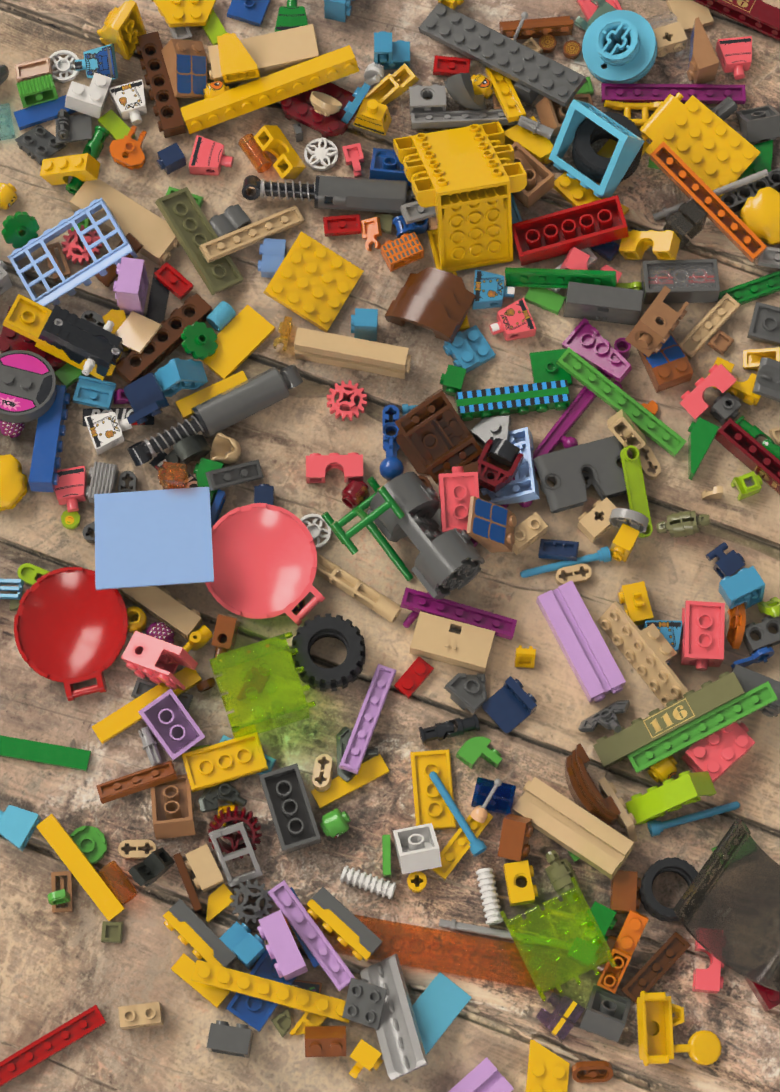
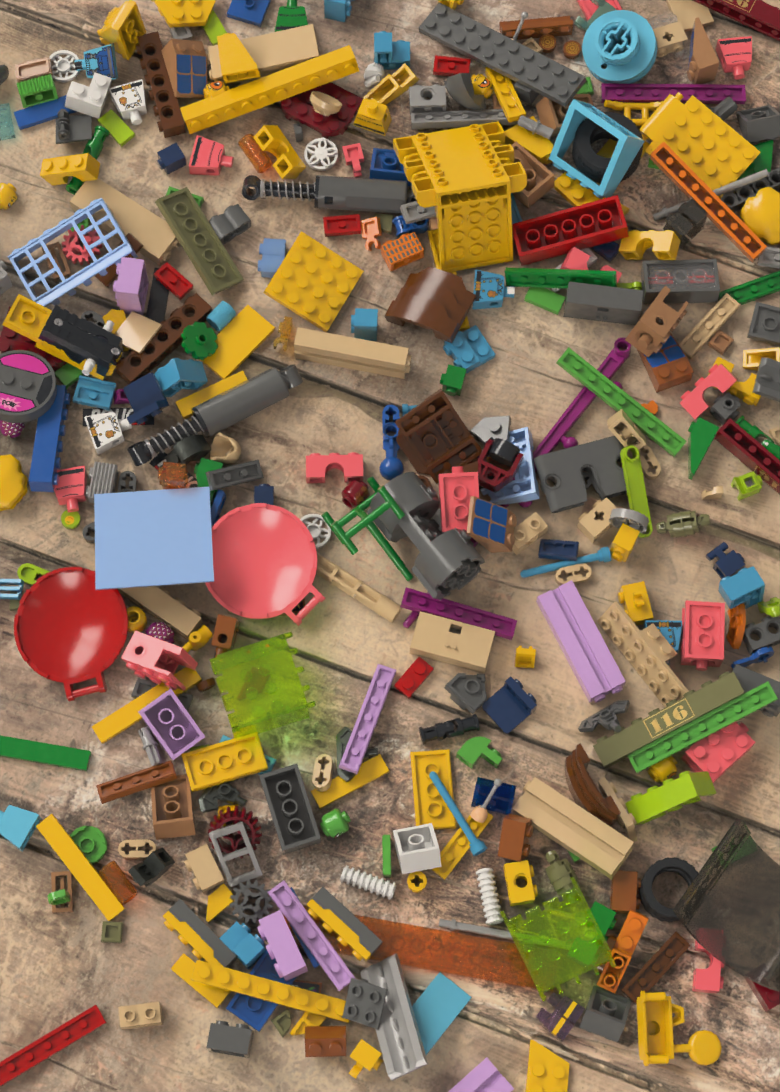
green plant [1,211,40,248] -> none
dark grey hinge [15,124,66,166] -> none
orange hinge [109,125,147,170] -> none
reddish brown tile [173,853,203,913] -> none
tan tile [199,205,305,263] -> none
black tyre [291,614,365,692] -> none
coral gear [327,380,367,421] -> none
dark azure plate [341,83,371,124] -> none
brick [455,380,570,421] -> none
coral torso [489,298,536,341] -> none
green plate [529,349,572,386] -> none
magenta wing [562,317,632,383] -> none
dark orange plate [572,1061,613,1083] -> none
dark azure piece [647,801,740,837] -> none

